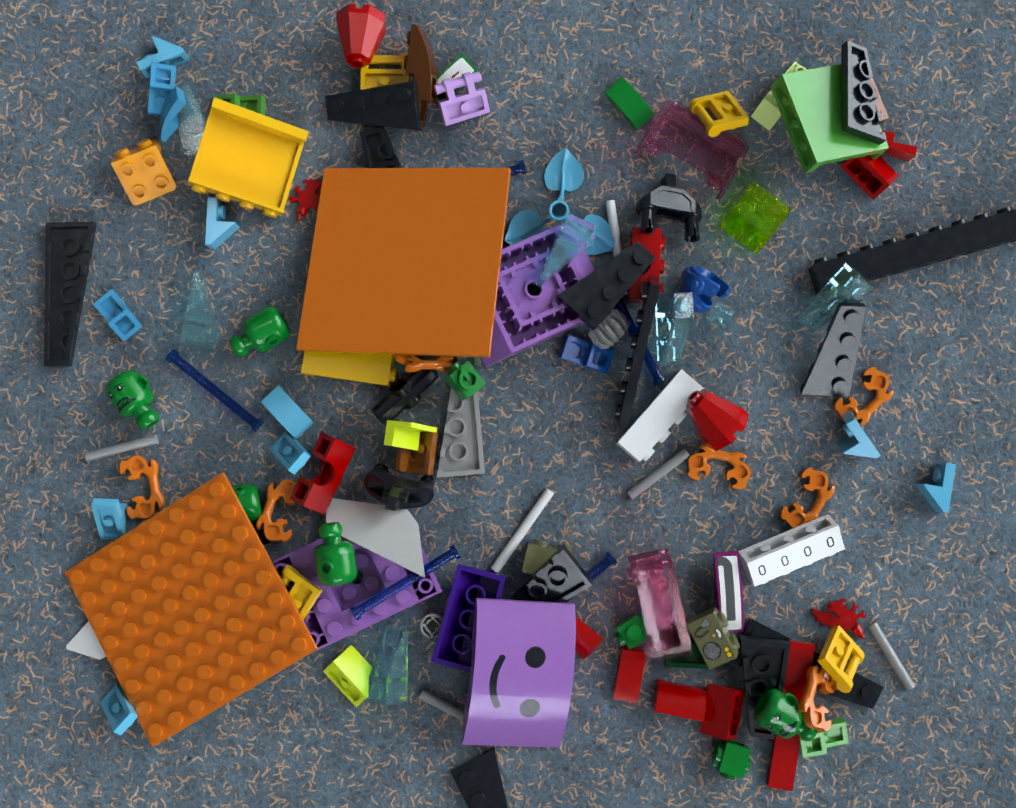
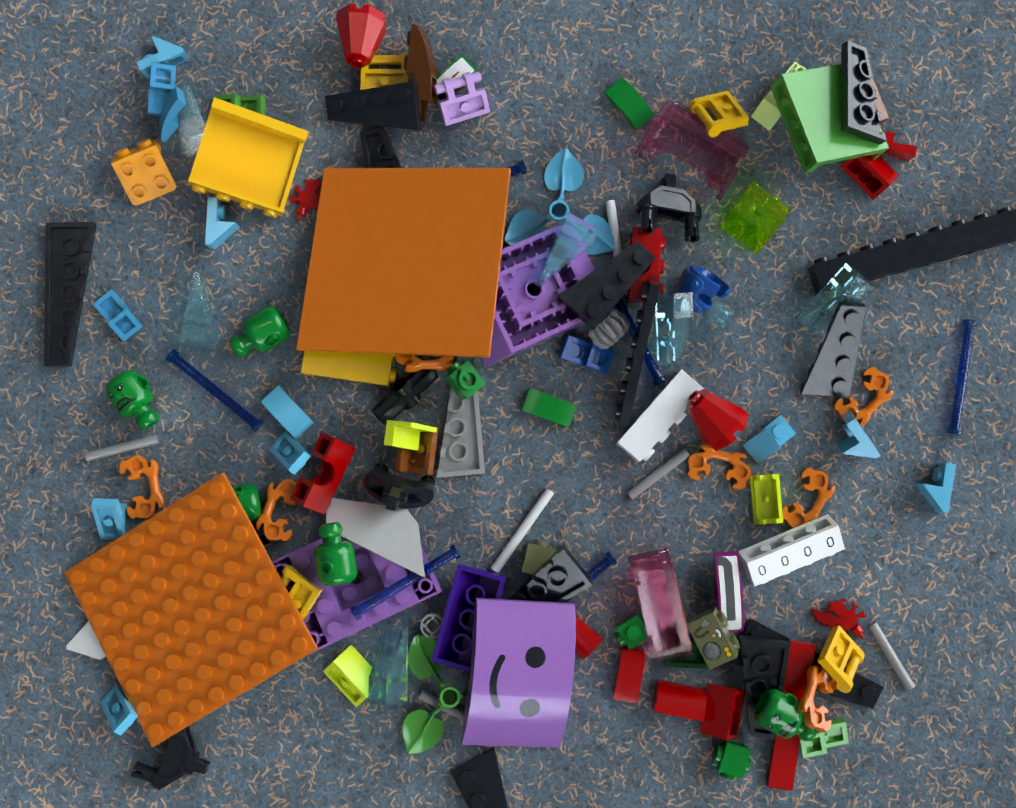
none -> black connector [131,726,211,790]
none -> bright green plant [402,634,469,754]
none -> green slope [520,388,577,428]
none -> medium azure slope [742,415,796,464]
none -> neon yellow hinge [749,474,783,525]
none -> clear blue bar [946,319,978,435]

